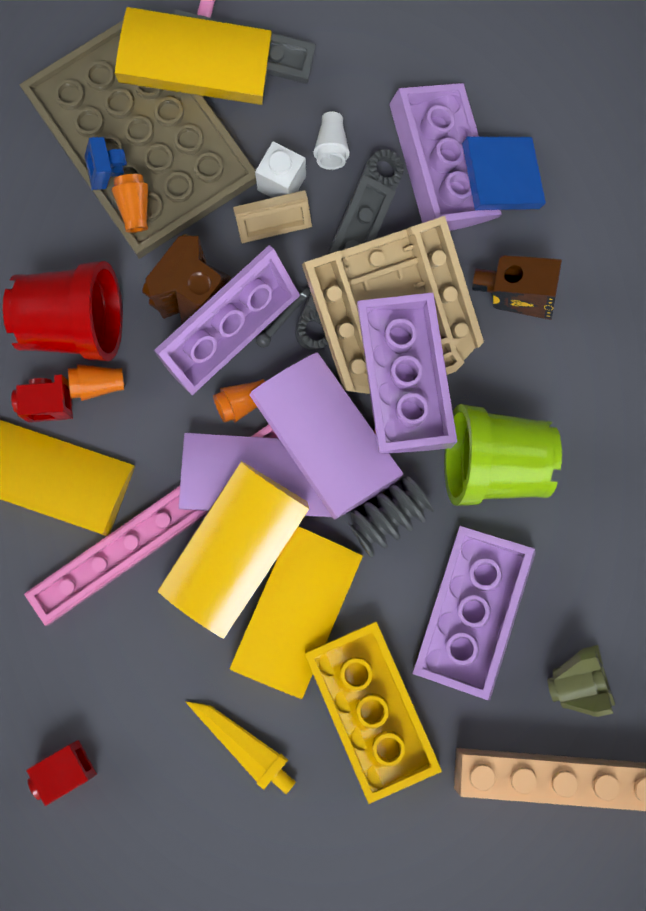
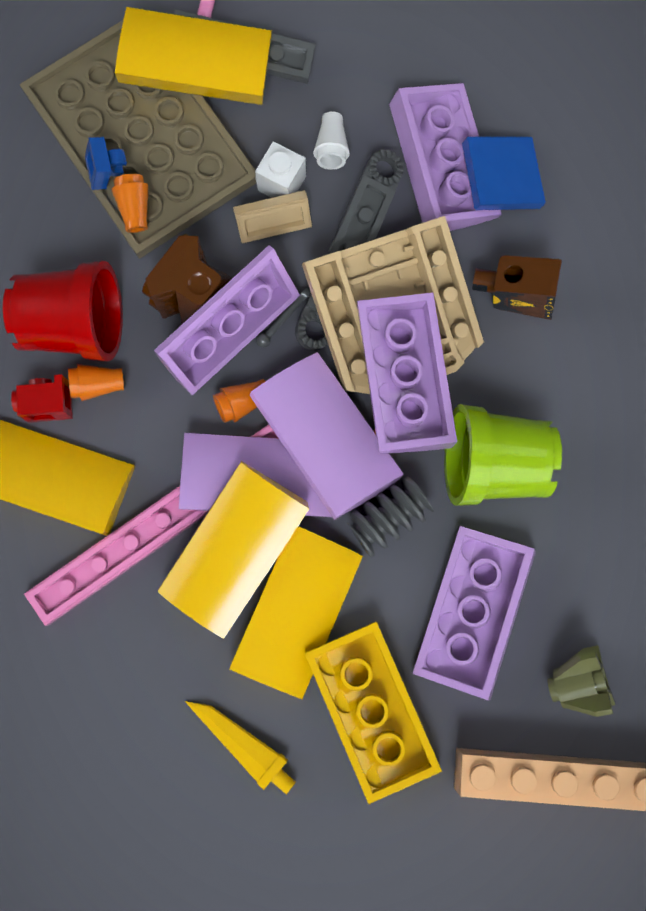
red brick [26,740,97,806] -> none

